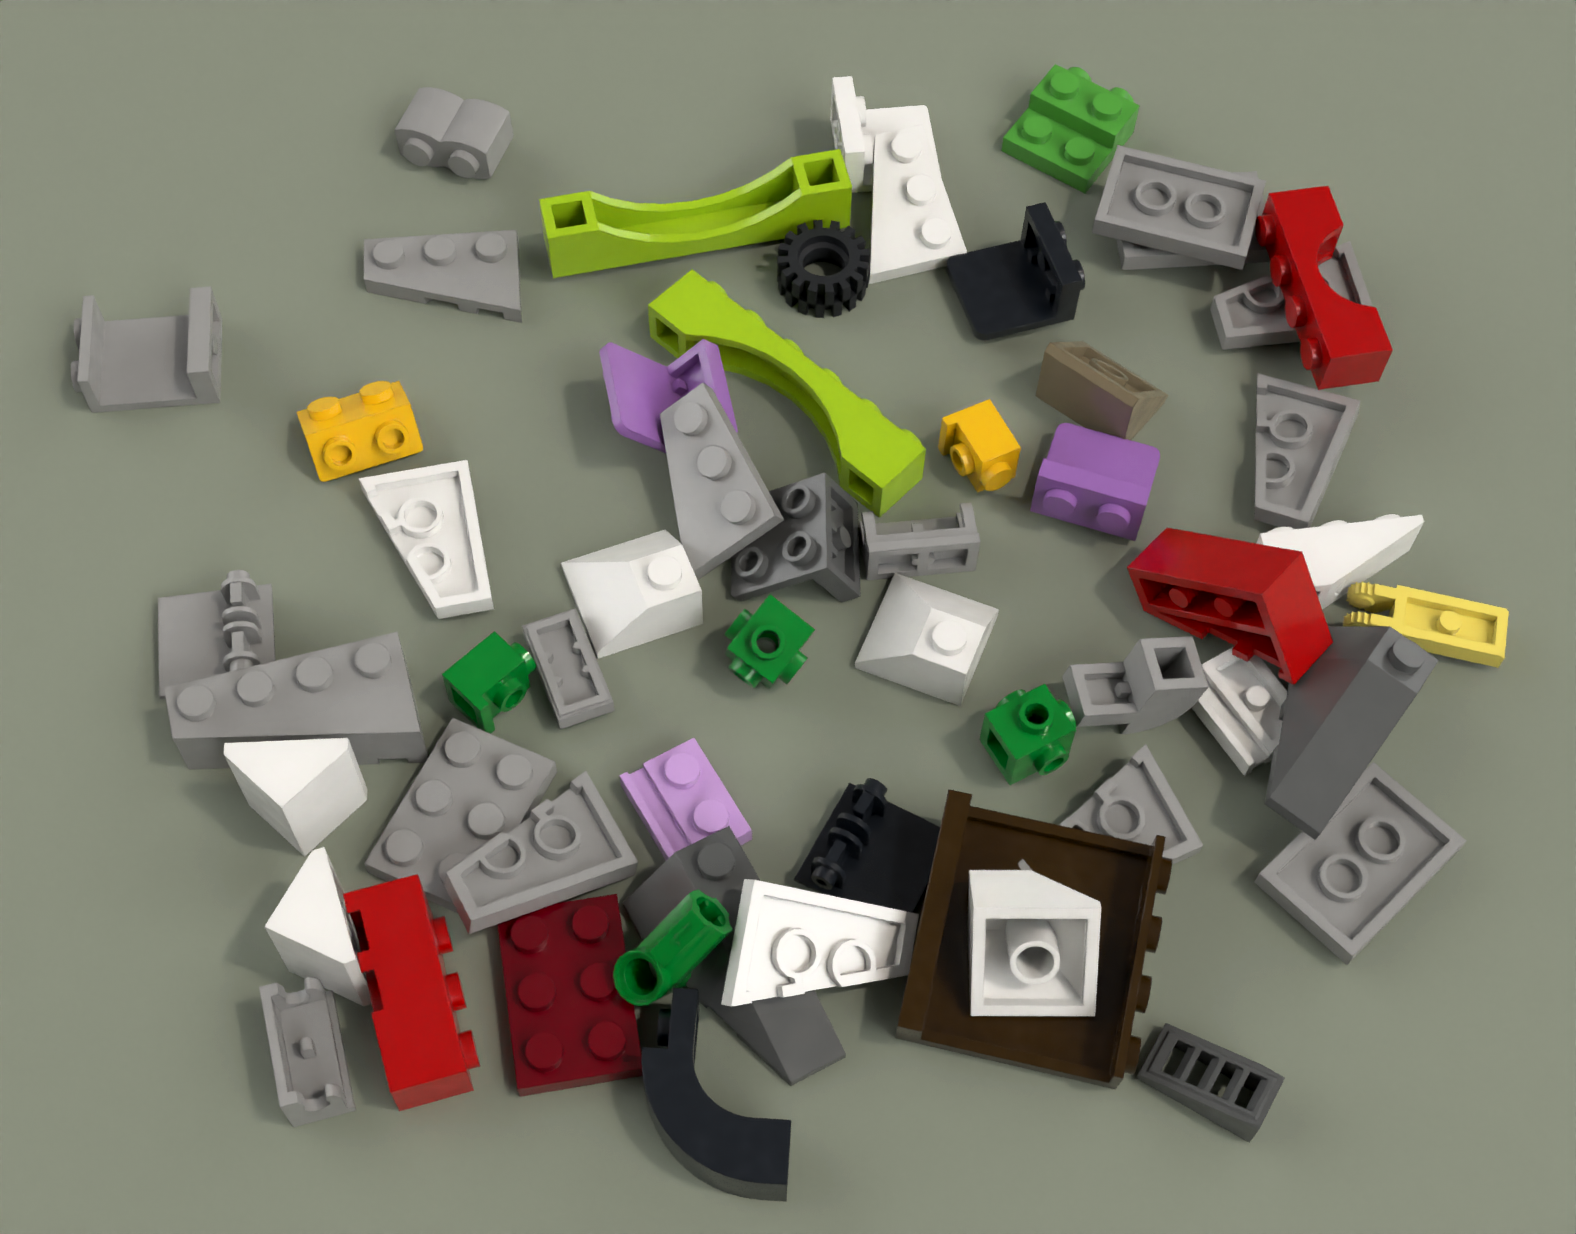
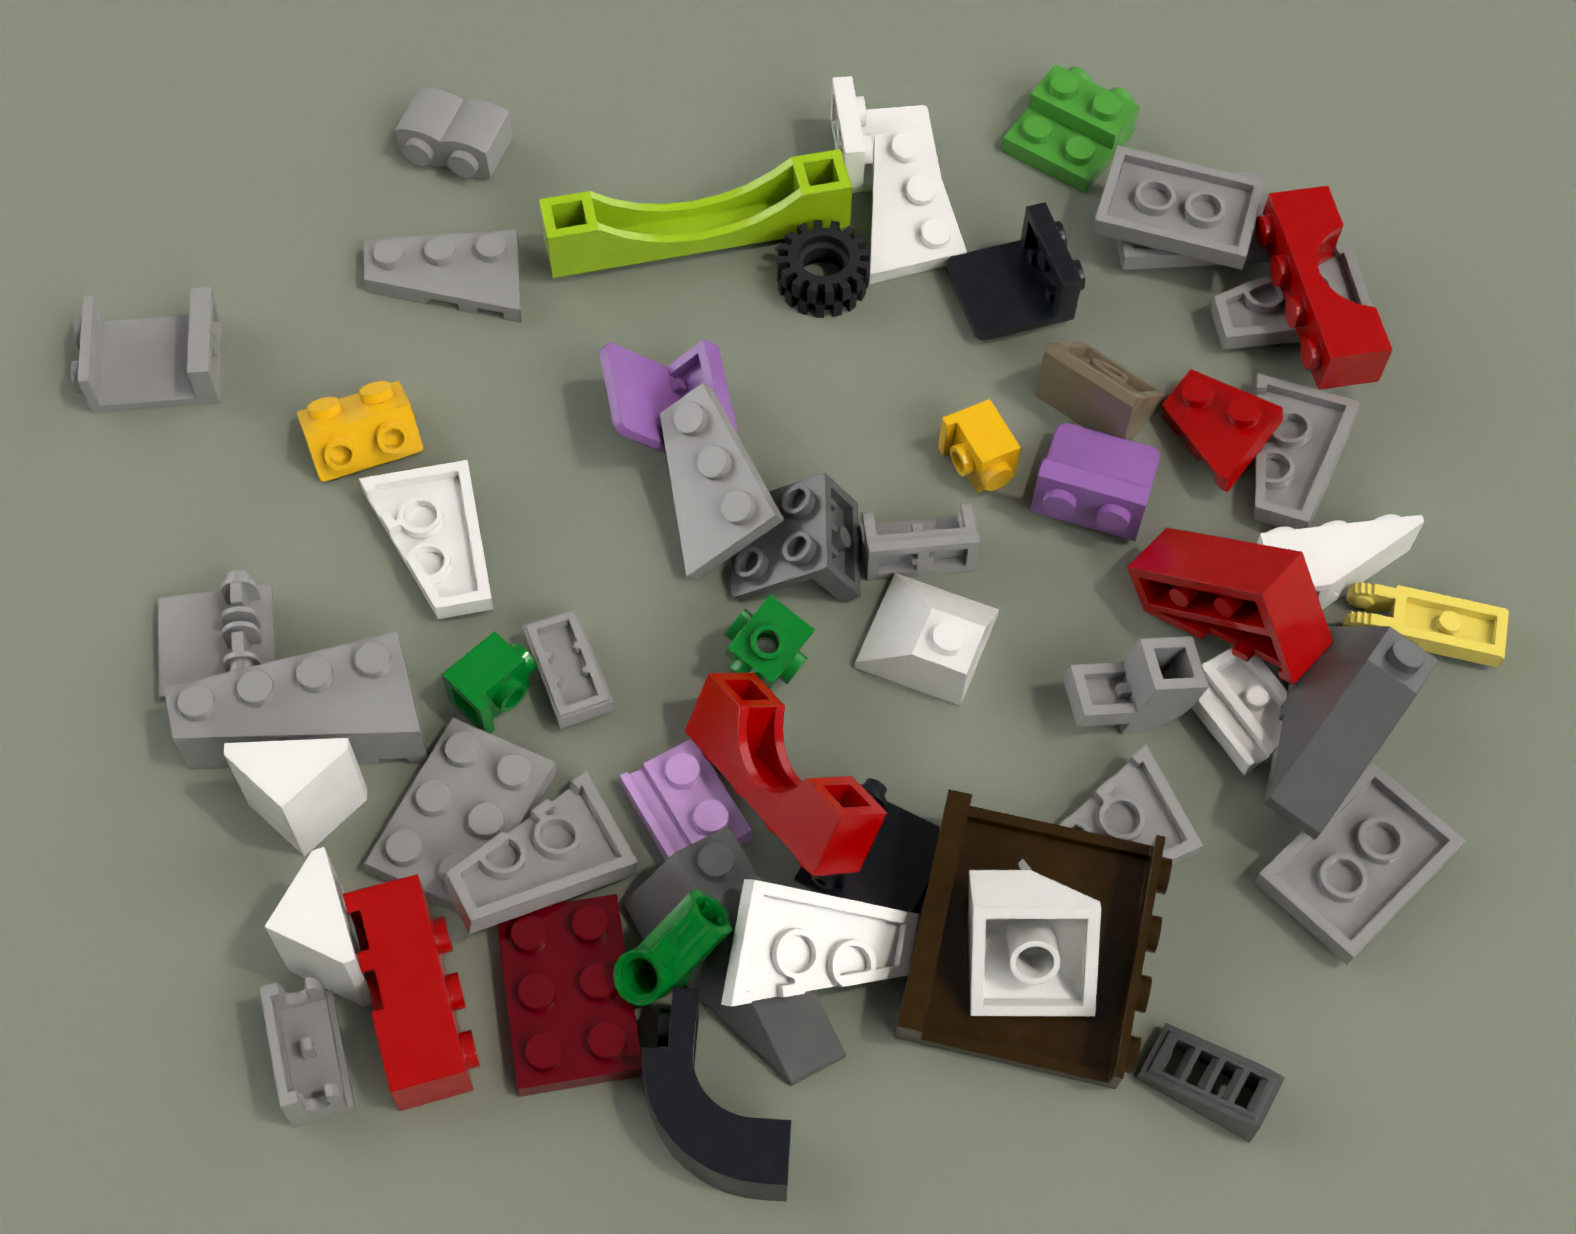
white slope [561,530,703,659] -> none
lime arch [648,269,926,518] -> none
green brick [979,684,1076,785] -> none
none -> red arch [684,673,887,876]
none -> red wing [1162,369,1283,492]

